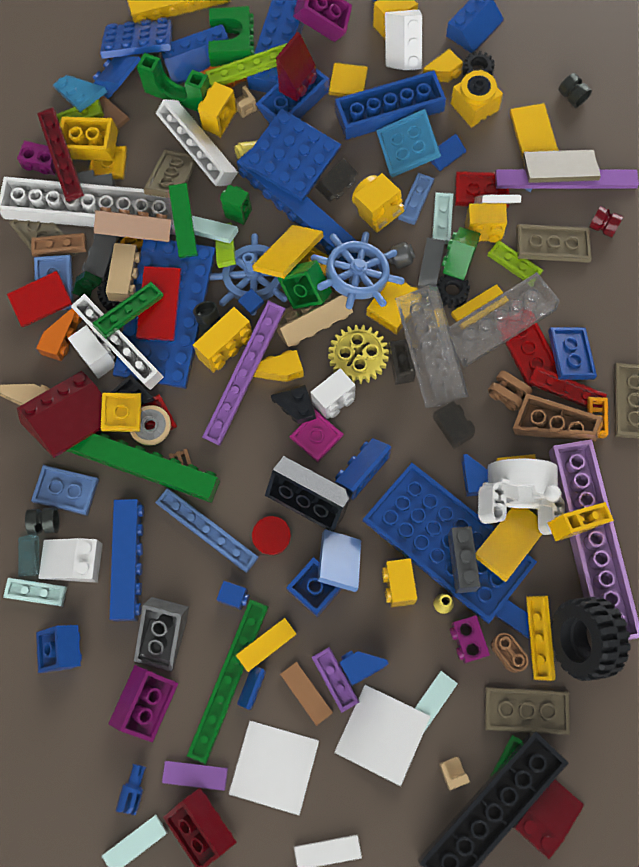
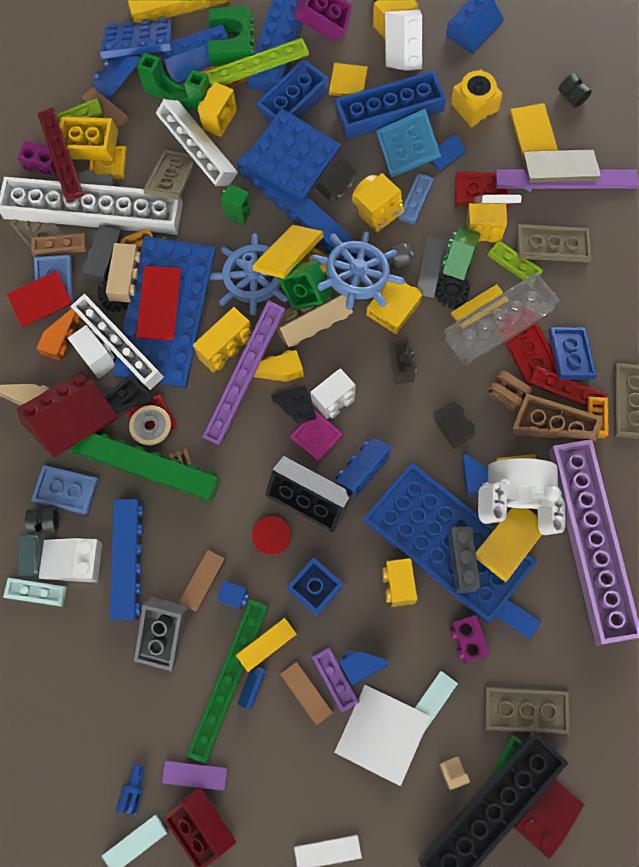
blue slope [36,625,82,673] -> none
dark azure wing [53,75,107,112] -> none
dark green bracket [72,271,102,299] -> none
green tile [93,282,164,339] -> none
medium nougat wedge [94,207,171,242] -> none
yellow tile [101,393,142,432] -> none
magenta slope [108,665,179,743] -> none
medium blue tile [155,488,259,573] -> none
green tile [168,183,198,259] -> none
light aqua tile [192,216,239,244] -> none
pearl dark grey wheel [193,301,221,335] -> none
lime tile [215,223,236,268] -> none
white sticker [229,721,319,815] -> none
light yellow cone [234,140,258,159] -> none
tan panel [235,86,257,118] -> none
blue tile [238,288,265,315] -> none
dark red slope [276,32,317,101] -> none
tile [317,529,361,592] -> none
light yellow gear [328,325,389,384] -> none
clear brick [395,285,469,408] -> none
yellow slope [423,49,463,82] -> none
light aqua tile [432,192,453,244] -> none
light yellow cone [434,594,454,614] -> none
black tyre [462,51,495,77] -> none
medium nougat brick [491,633,529,673] -> none
yellow tile [526,596,556,681] -> none
yellow slope [547,502,614,541] -> none
black tyre [551,597,631,681] -> none
dark red wheel [589,206,624,238] -> none
none -> medium nougat tile [179,550,226,612]

